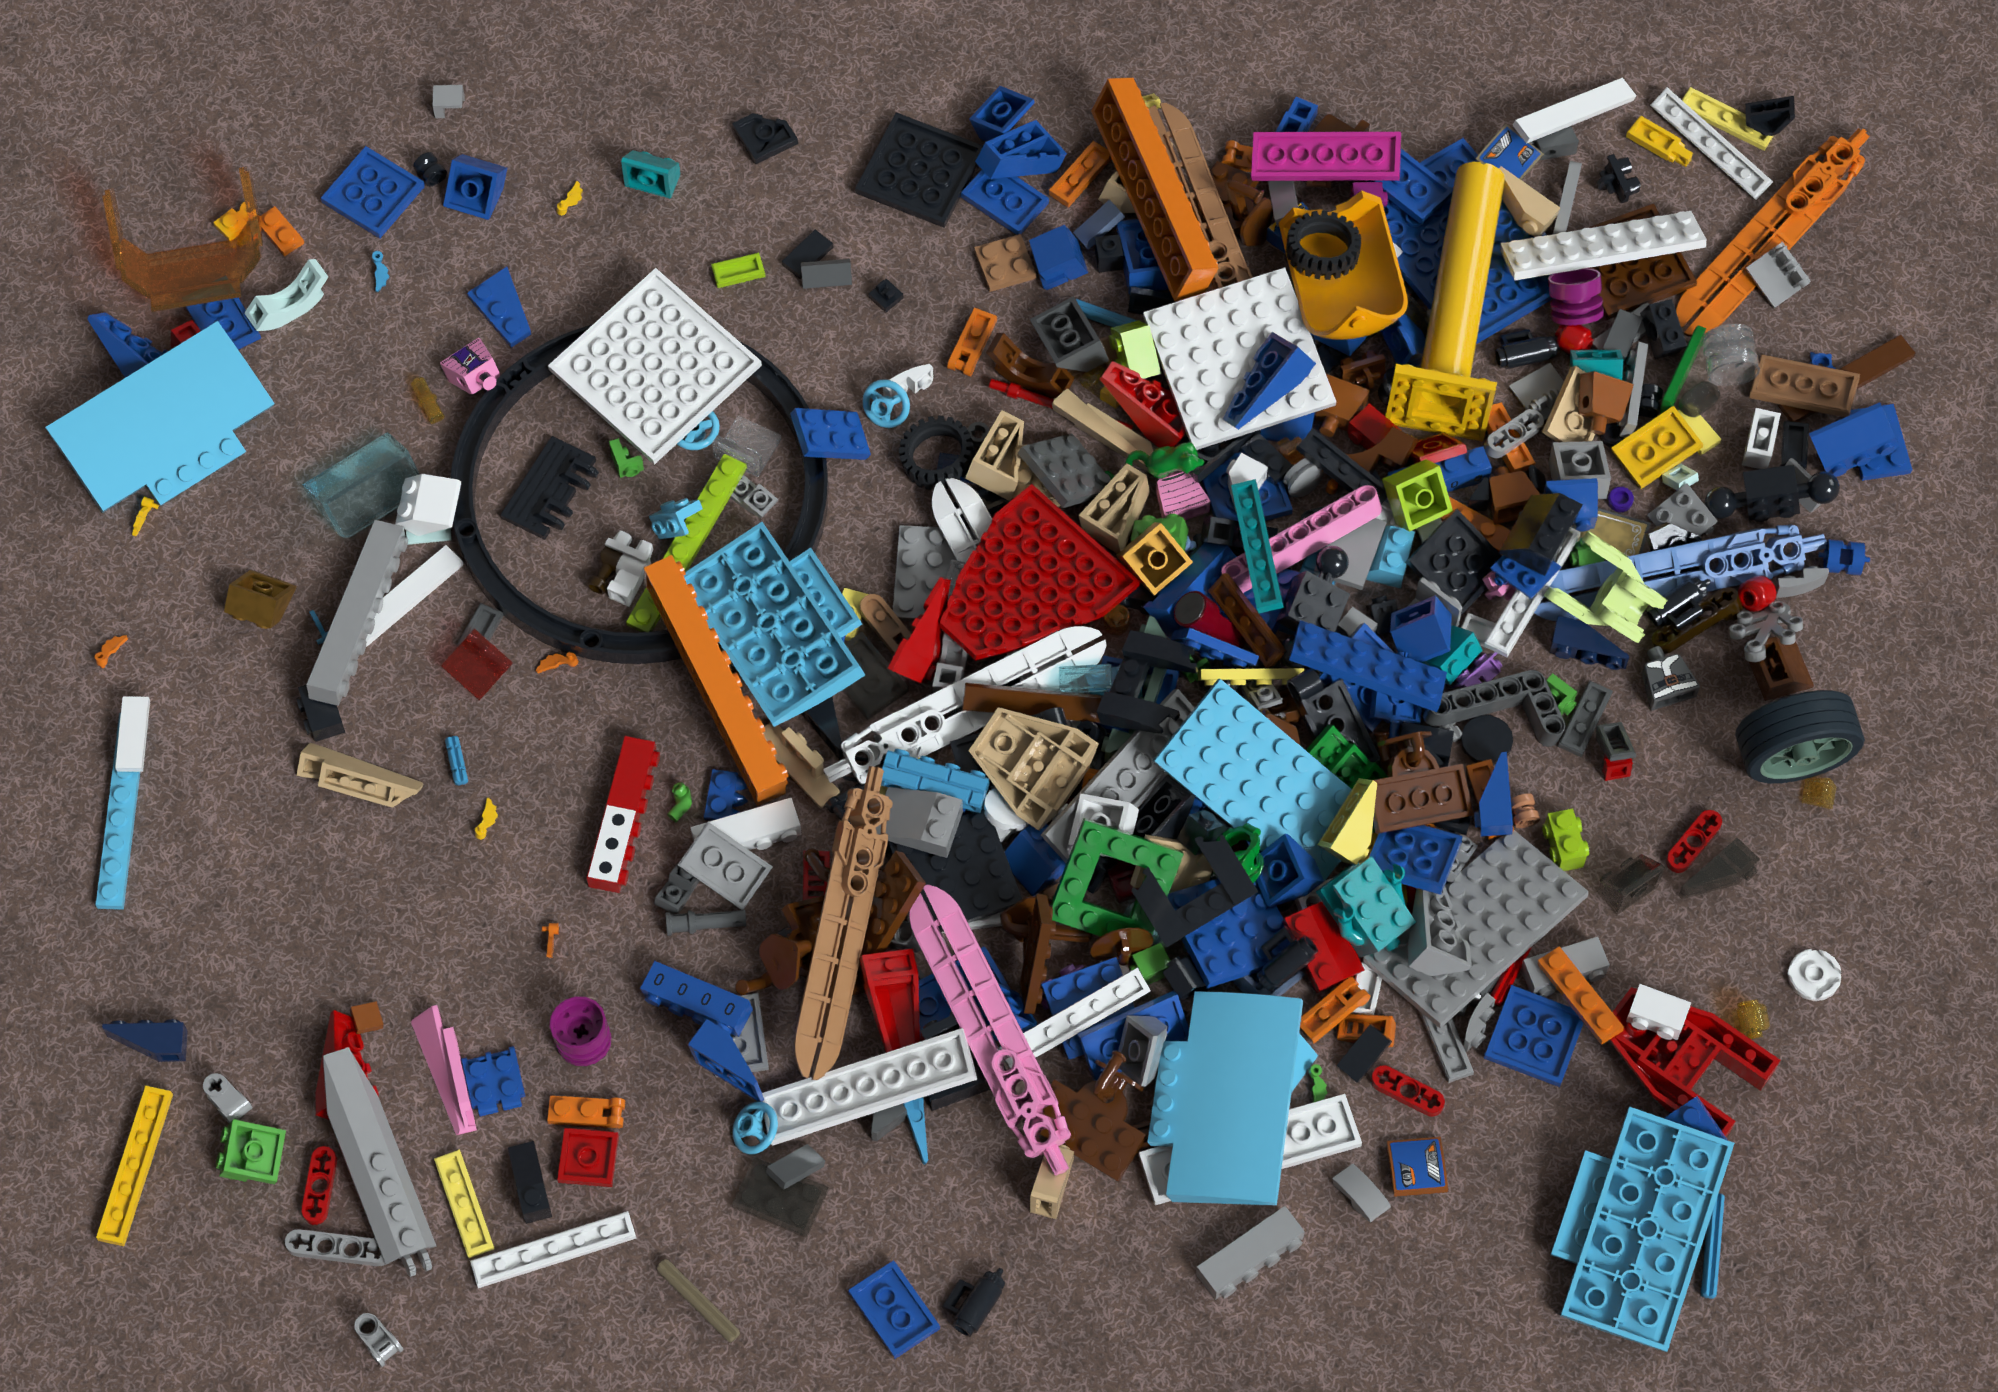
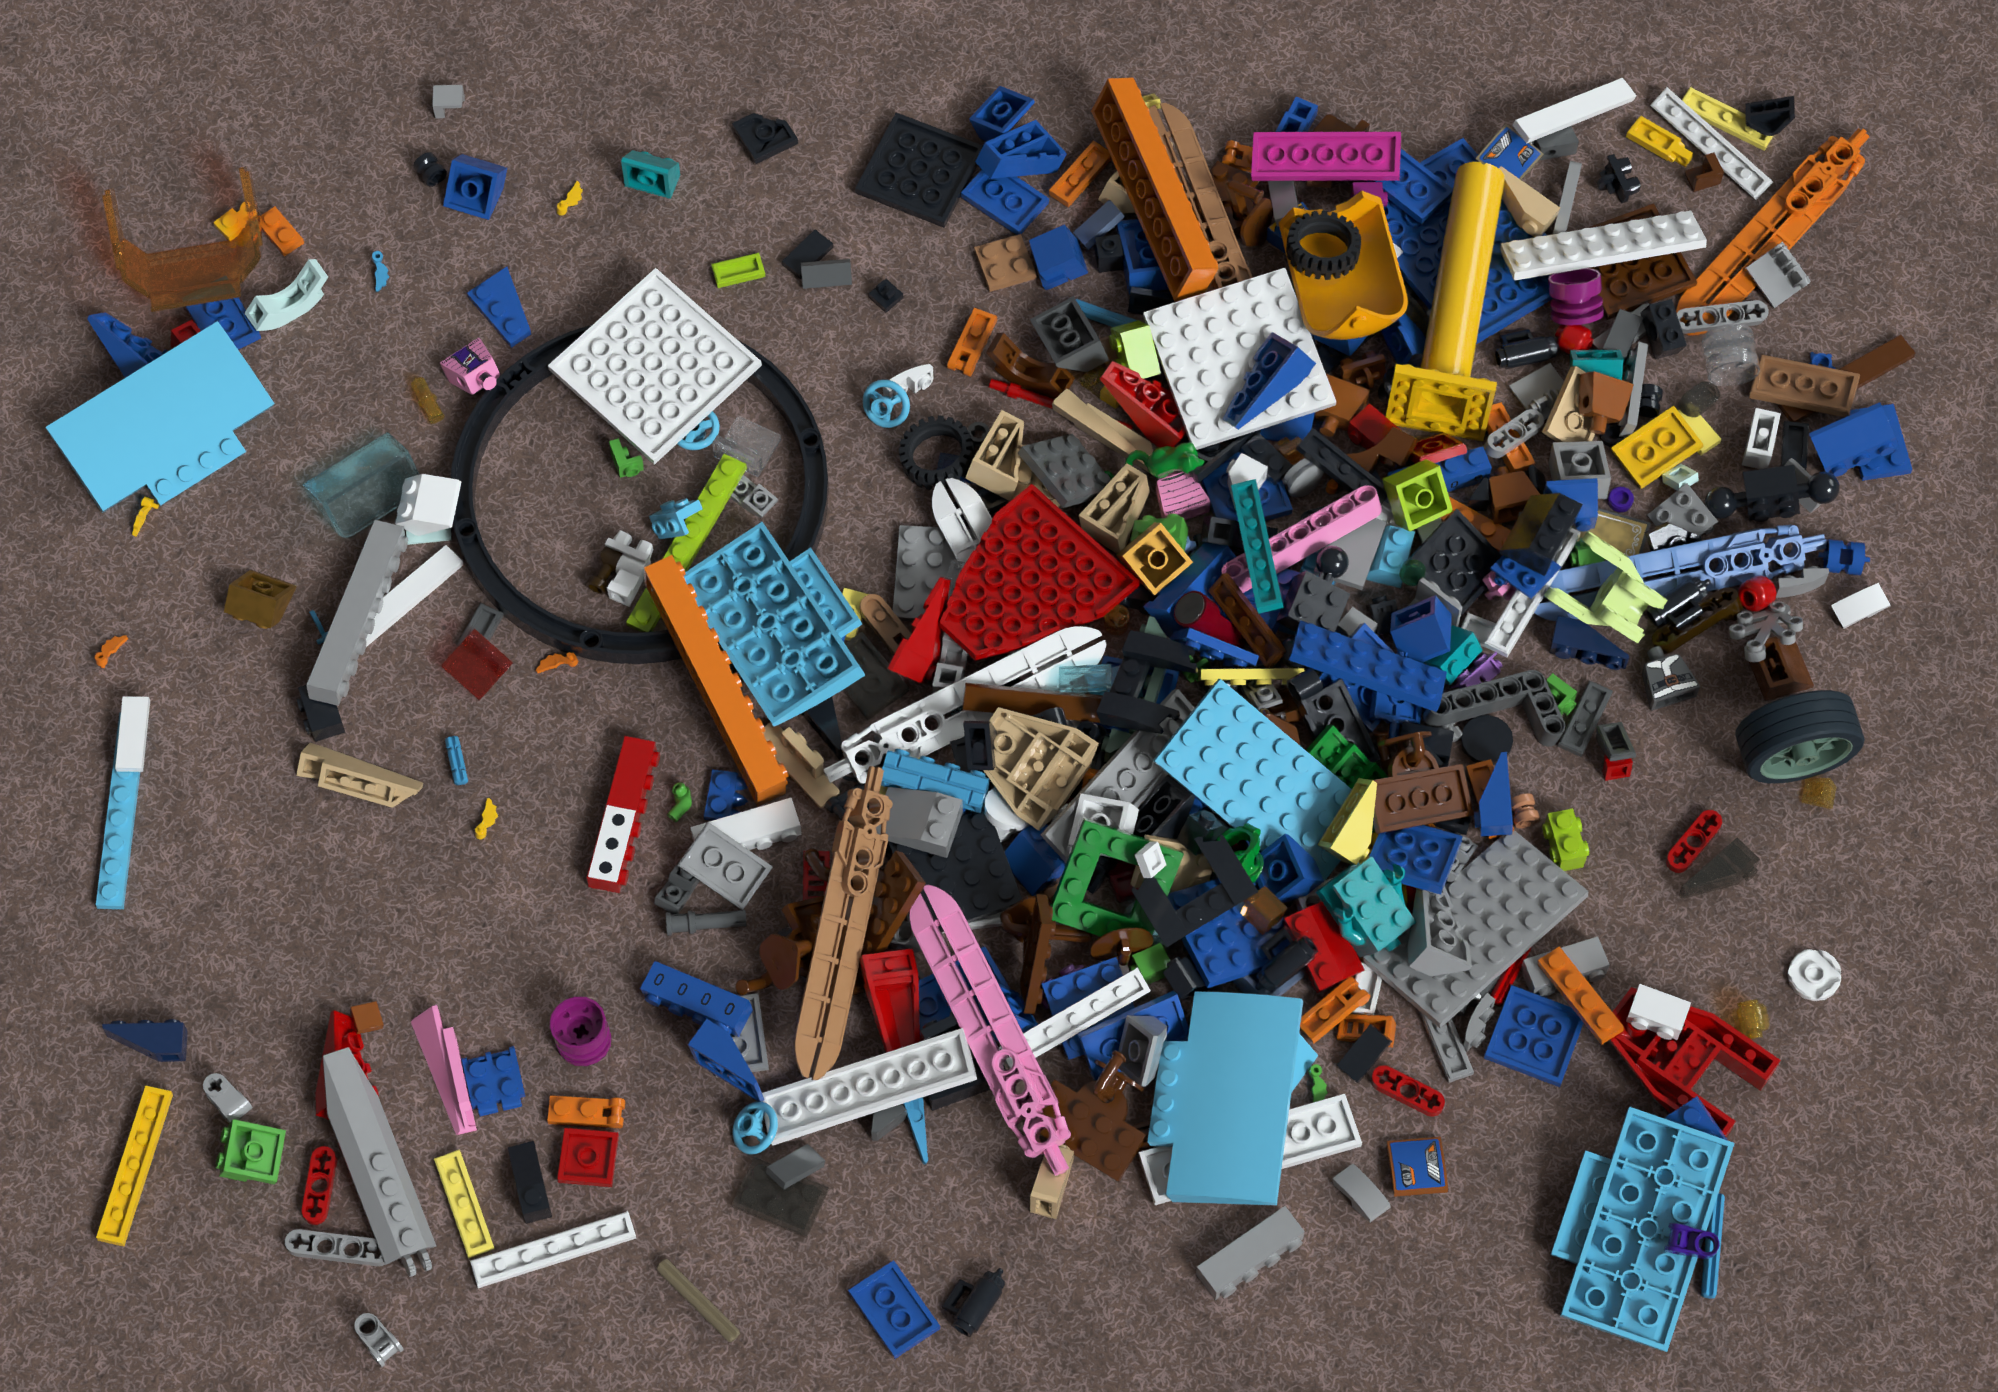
blue plate [321,146,425,238] -> none
black hinge [501,436,599,540] -> none
orange piece [542,923,559,958] -> none
blue plate [790,408,871,460] -> none
clear smoke slope [1597,854,1665,915] -> none
green tile [1660,325,1706,414] -> none
none -> black slope [963,721,997,770]
none -> white plate [1135,841,1166,878]
none -> clear orange brick [1241,886,1287,935]
none -> clear green tile [1399,559,1426,586]
none -> dark purple piece [1664,1223,1720,1259]
none -> light grey beam [1677,300,1769,334]
none -> reddish brown panel [1685,152,1724,192]
none -> white slope [1831,583,1891,629]

